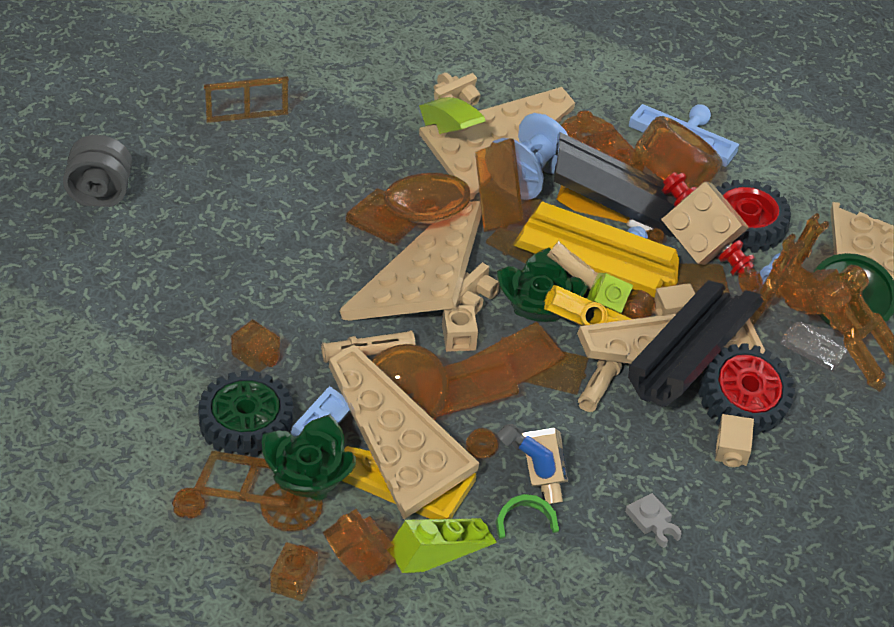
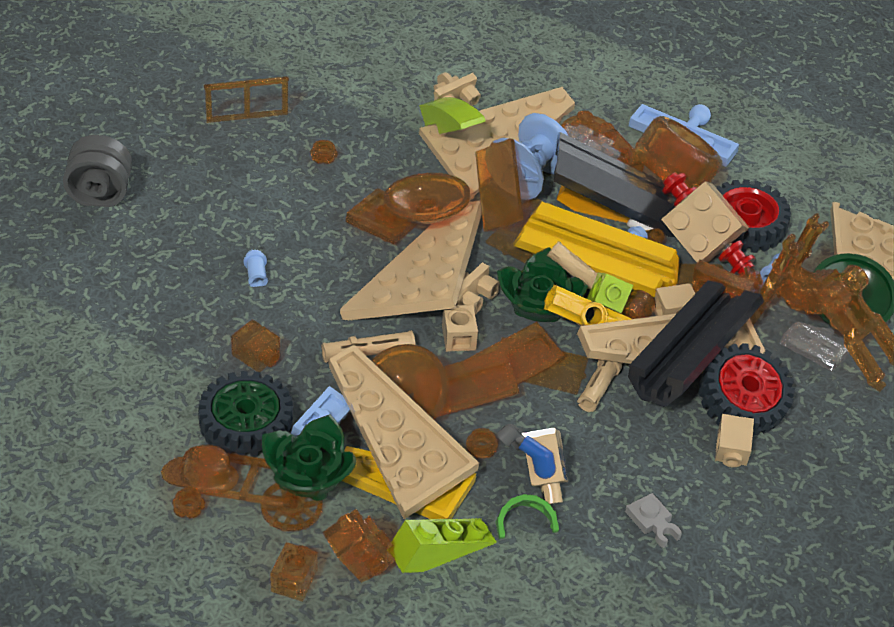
none -> clear orange piece [161,444,239,494]
none -> light blue pin [243,250,268,287]
none -> clear orange plate [310,140,338,164]
none -> clear wing [564,123,621,159]
none -> clear orange plate [692,259,754,298]

